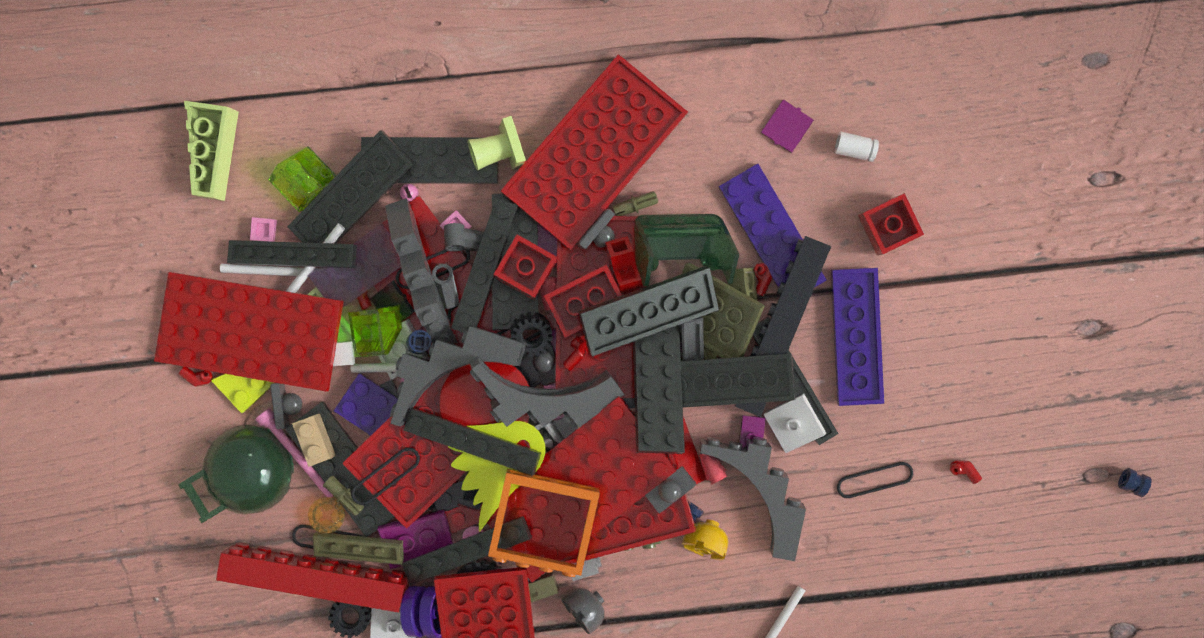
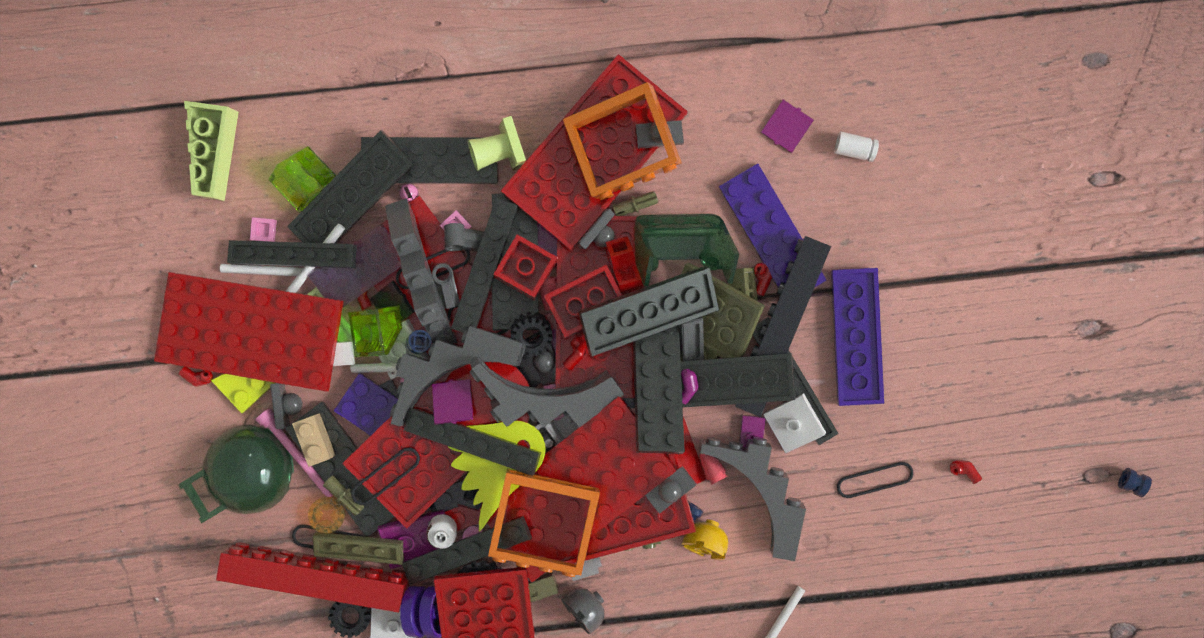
red brick [858,193,924,256] -> none
none -> white head [426,514,457,549]
none -> magenta piece [432,379,473,425]
none -> orange window [563,82,682,200]
none -> dark grey tile [635,120,684,149]
none -> magenta arm [681,369,699,405]

